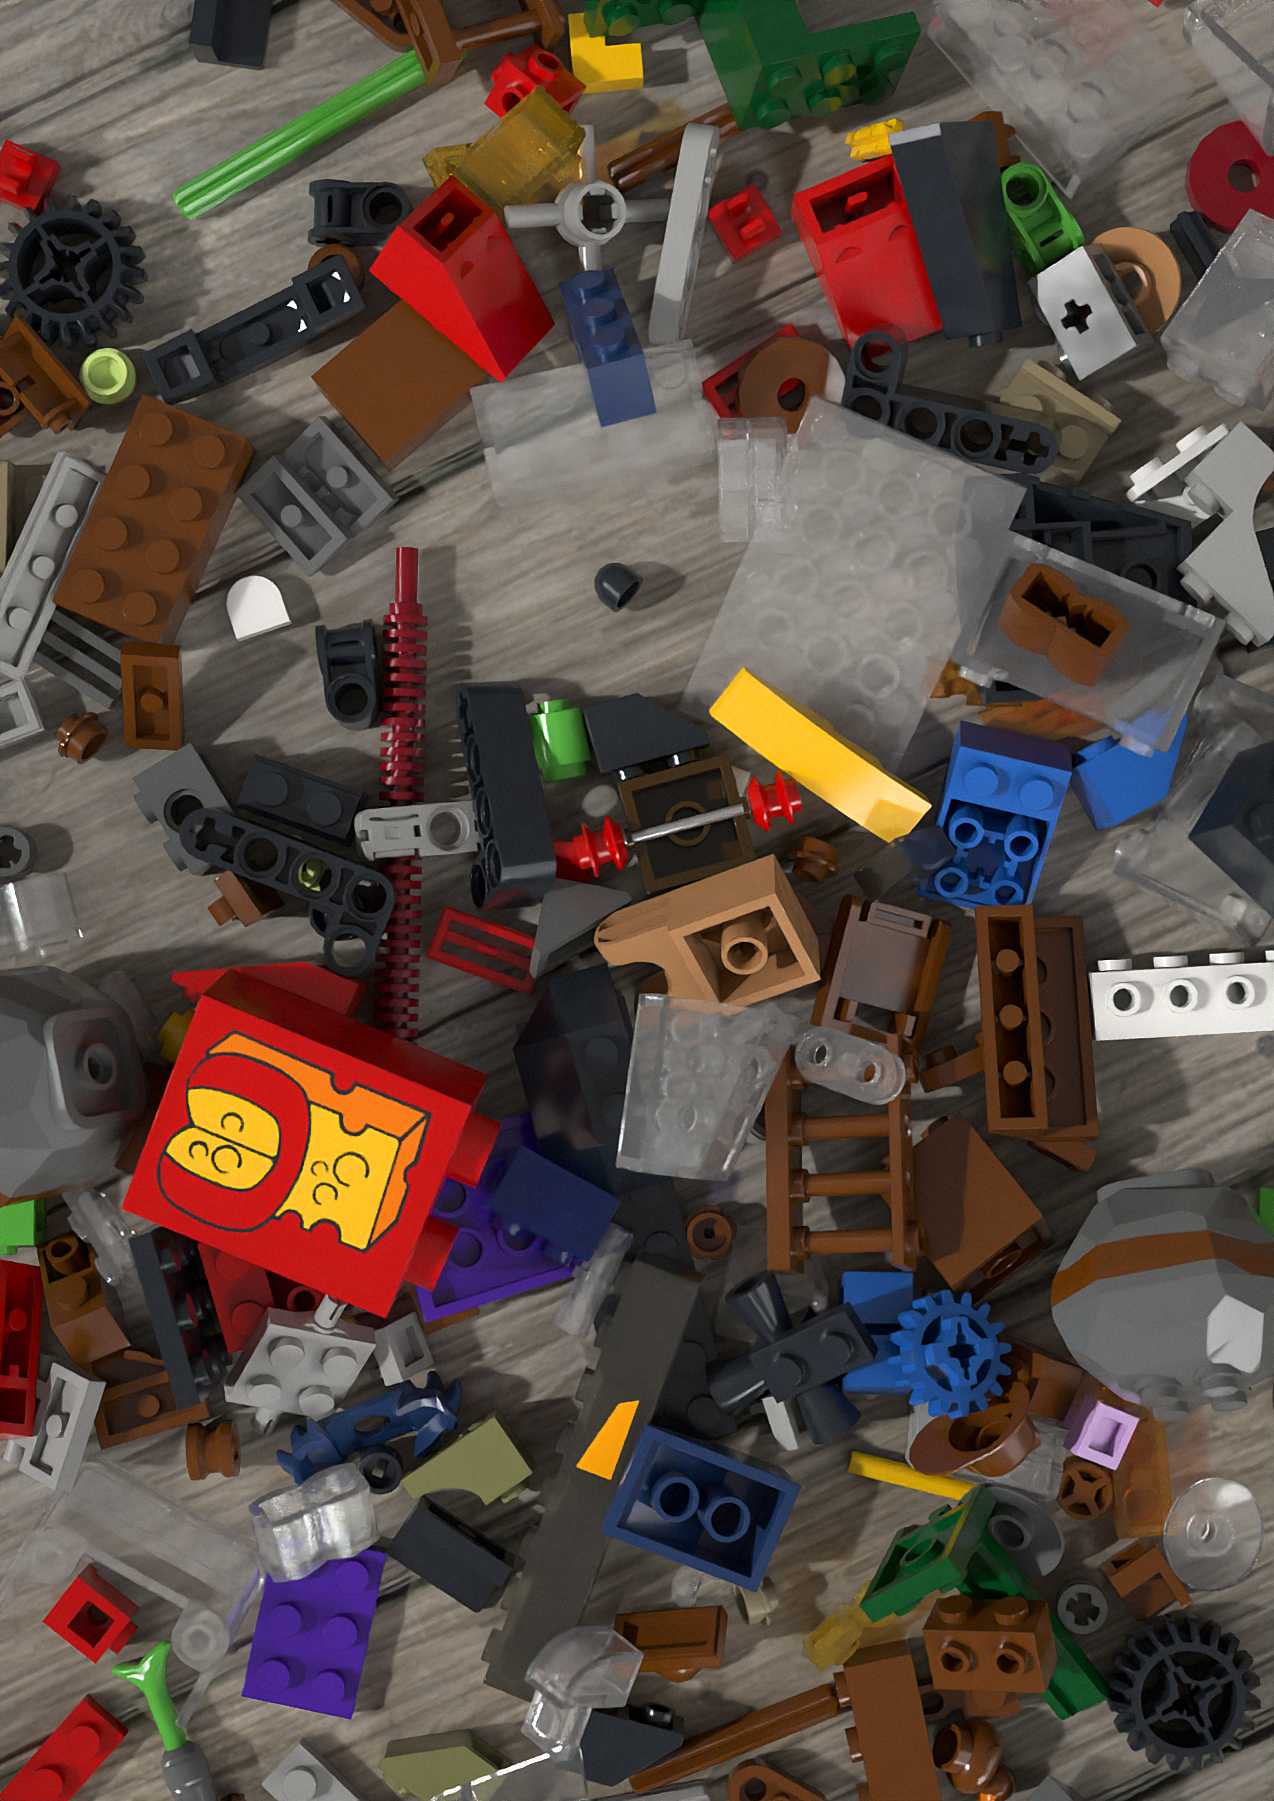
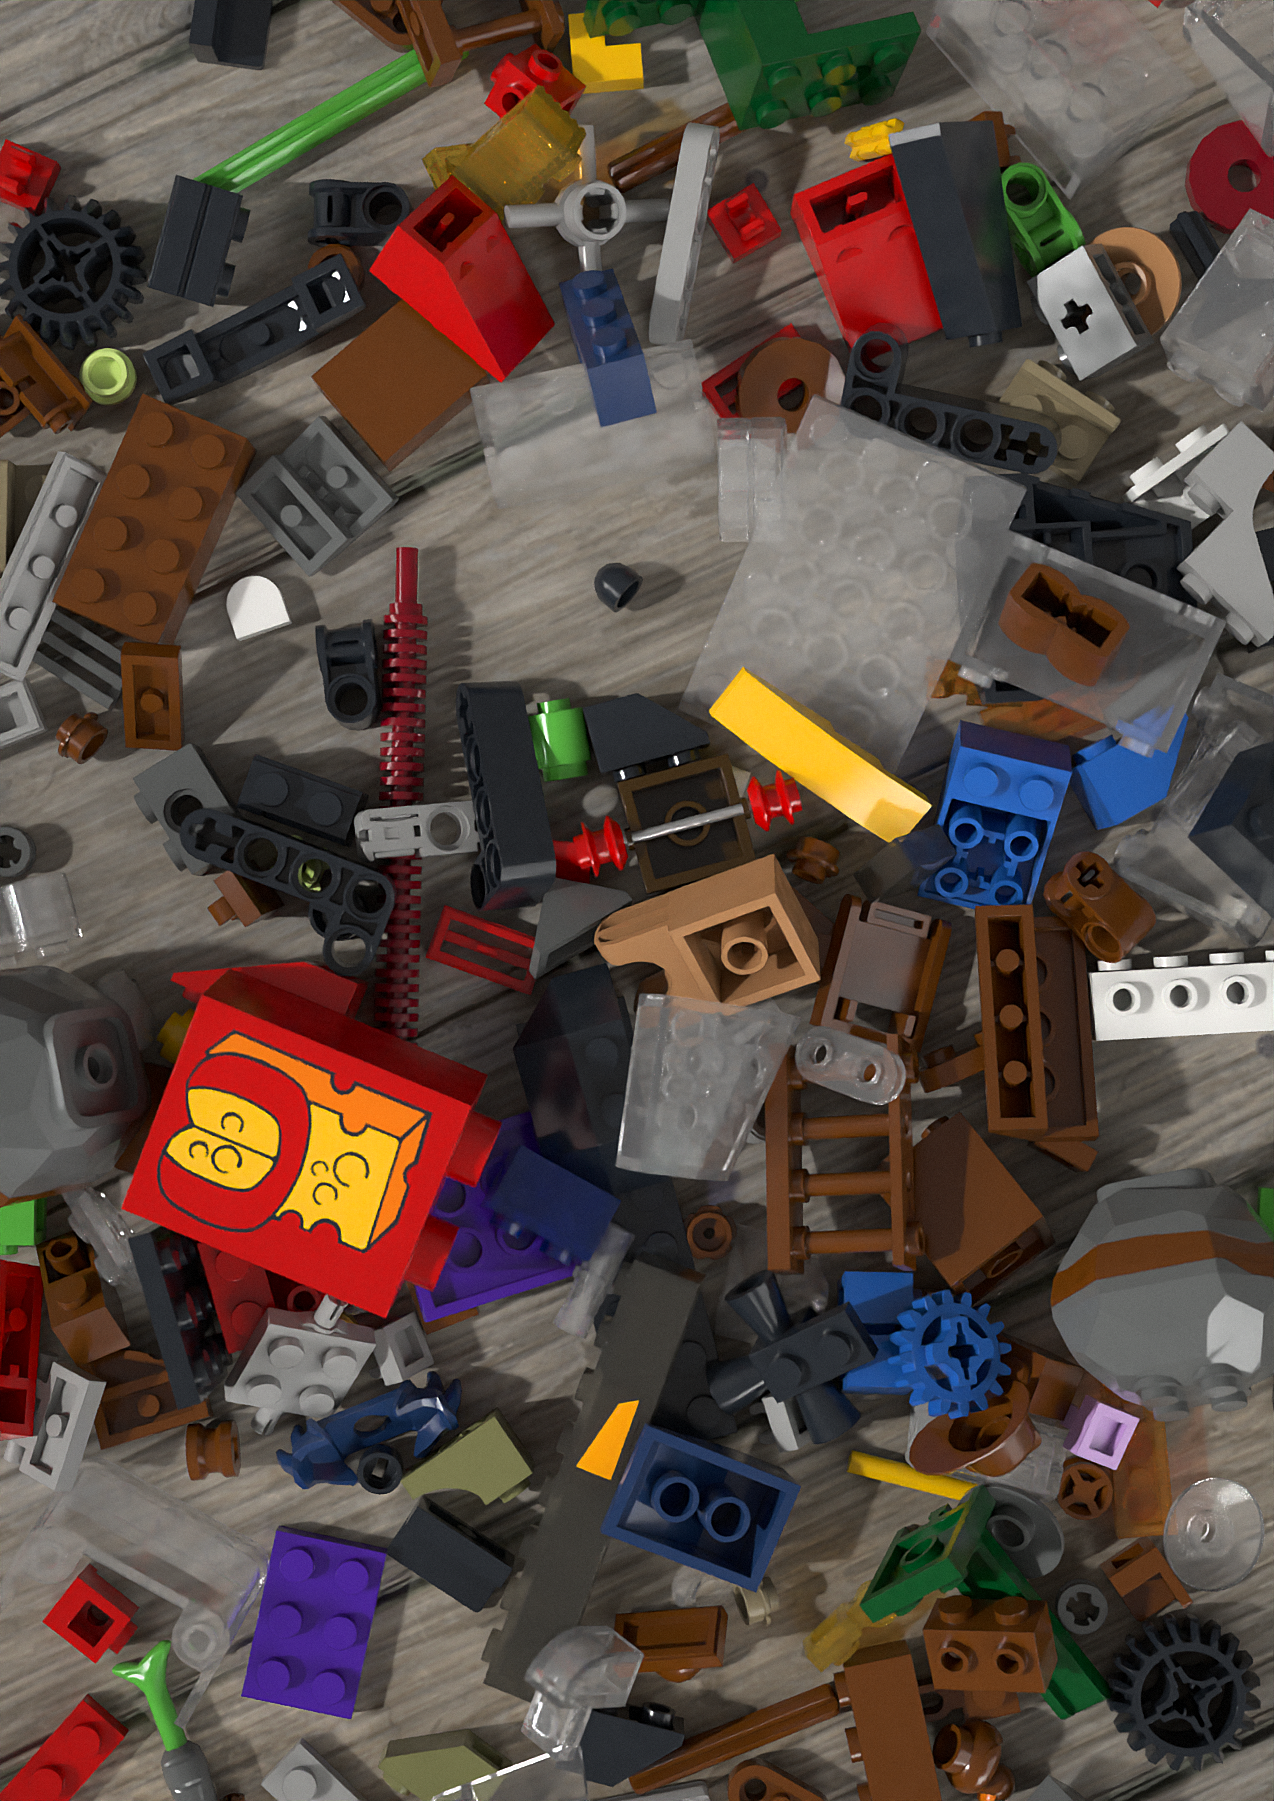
clear brick [248,1463,380,1583] -> none
none -> black brick [147,175,251,307]
none -> reddish brown piece [1043,851,1156,963]

